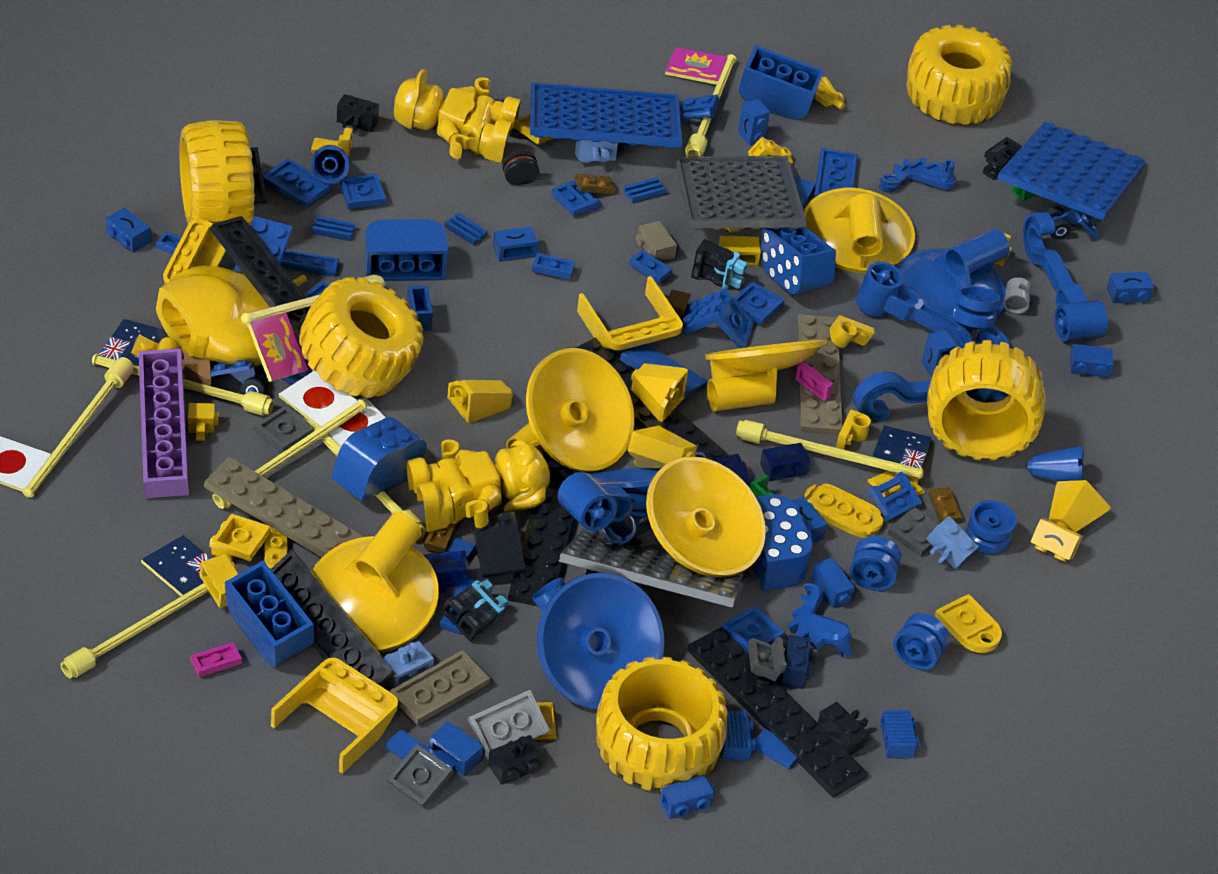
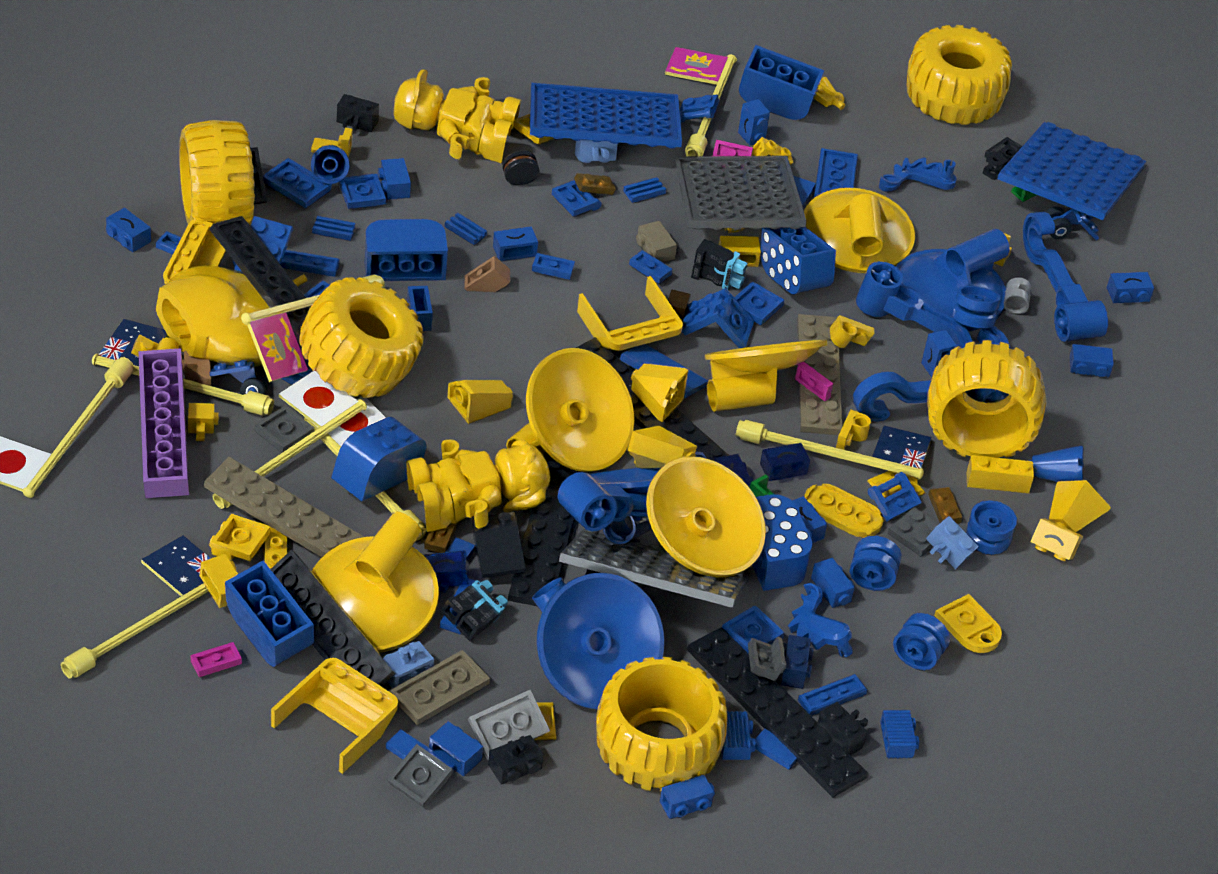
none -> blue brick [378,158,411,200]
none -> medium nougat slope [465,256,510,292]
none -> dark pink plate [713,140,753,156]
none -> blue tile [798,674,867,716]
none -> yellow brick [966,455,1034,493]

